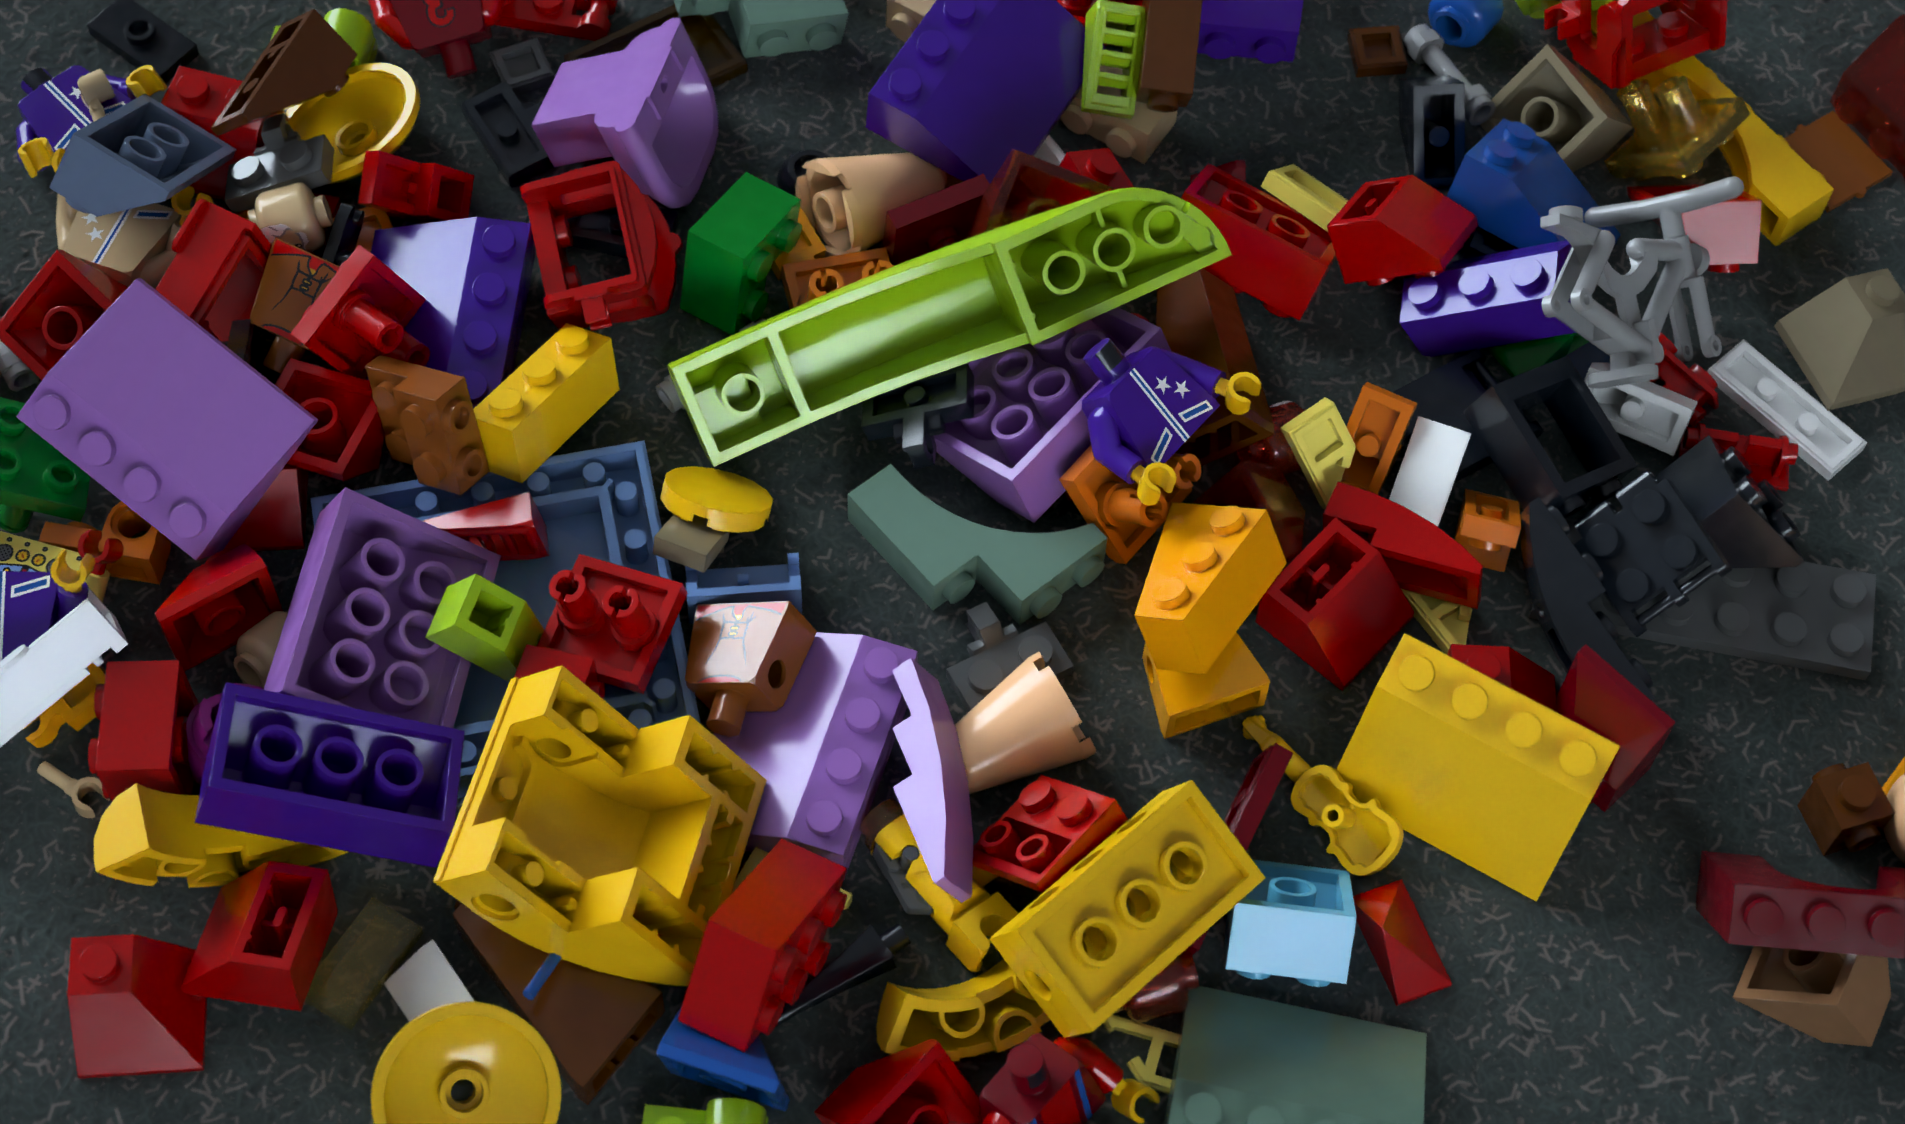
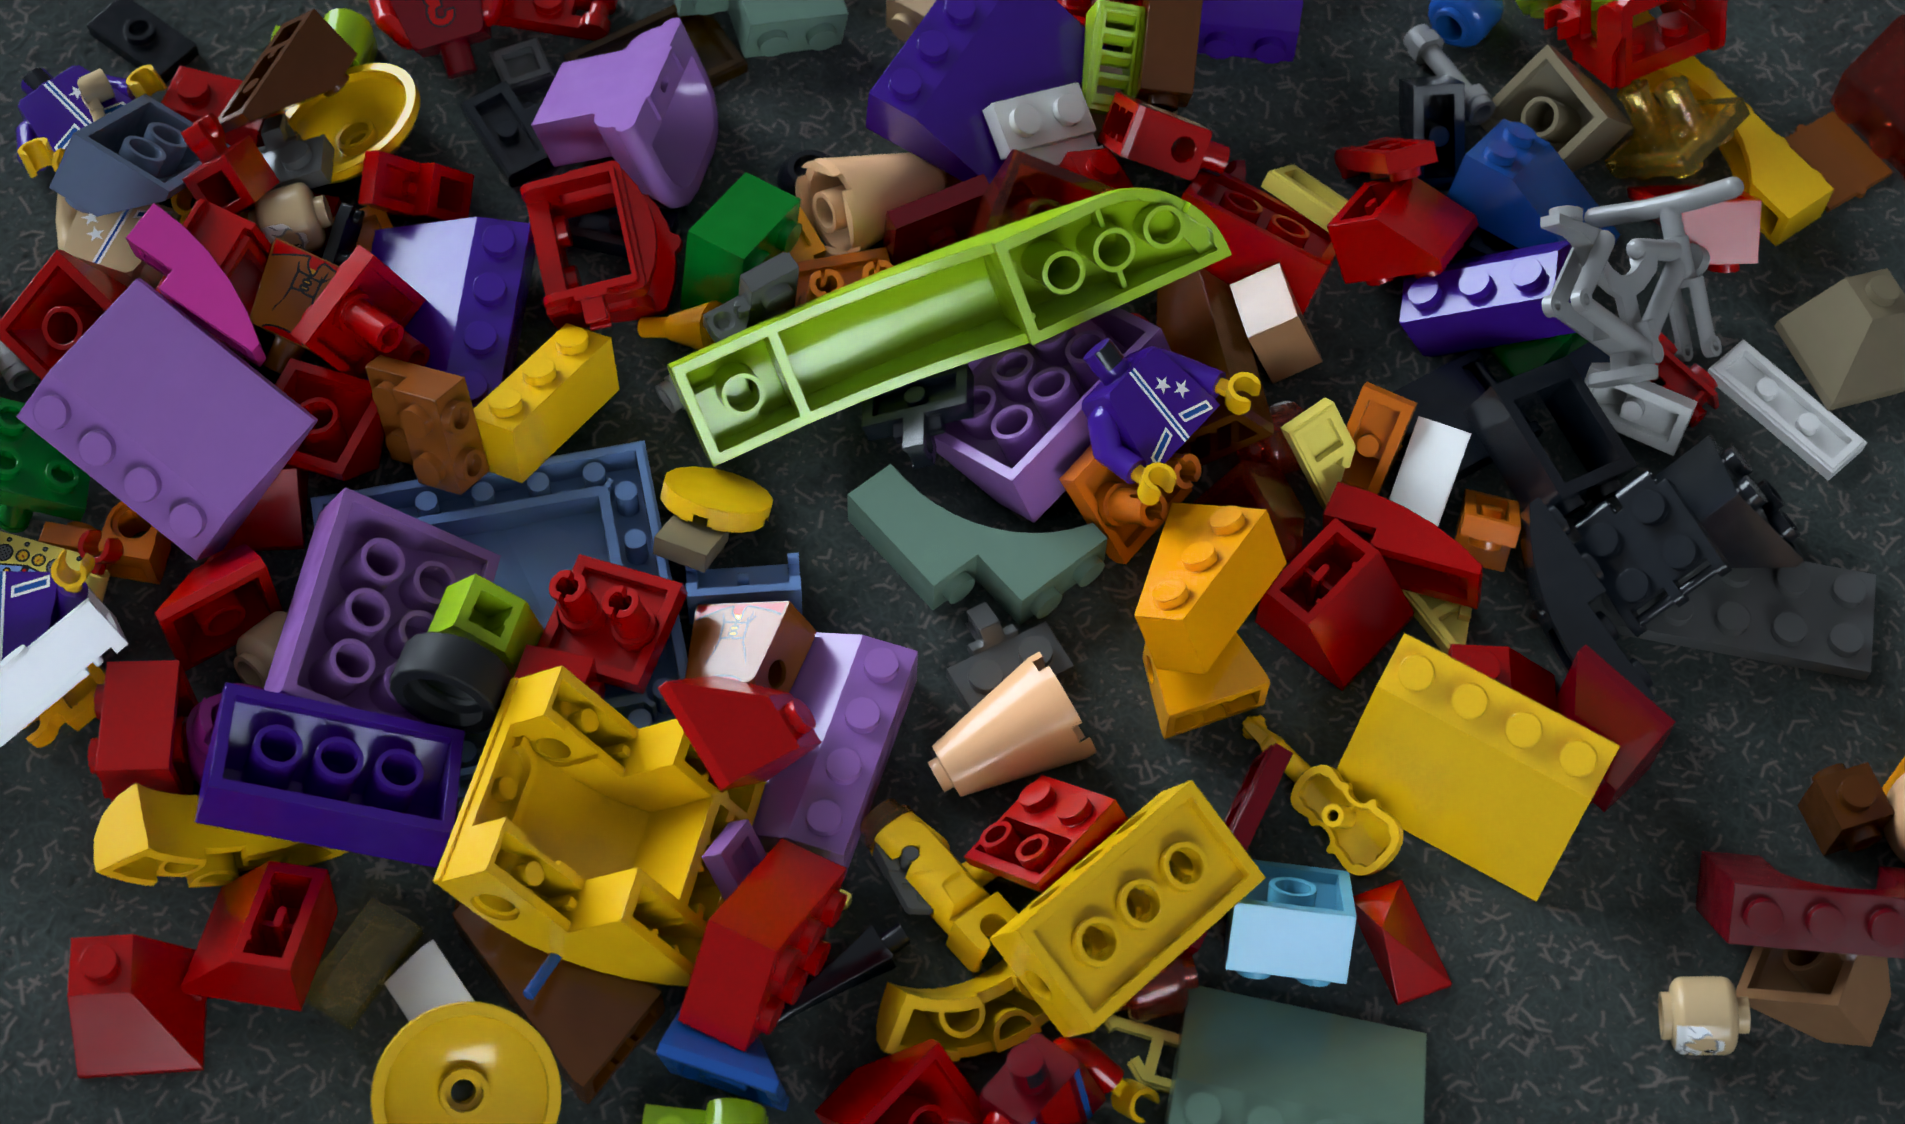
tan hand [37,761,110,818] -> none
red slope [423,492,550,561] -> none
slope [892,658,973,903] -> none
reddish brown tile [1347,25,1408,77] -> none
red hinge [1678,423,1798,491] -> none
none -> dark pink slope [126,203,266,368]
none -> red brick [181,113,280,214]
none -> black tyre [390,632,512,734]
none -> light orange cone [637,301,722,350]
none -> red slope [657,676,822,791]
none -> medium lavender tile [702,819,767,901]
none -> dark grey hinge [703,252,799,343]
none -> white plate [982,82,1103,182]
none -> red torso [1097,91,1230,181]
none -> medium nougat slope [1230,262,1323,383]
none -> red plate [1334,137,1438,181]
none -> tan head [1658,976,1751,1055]

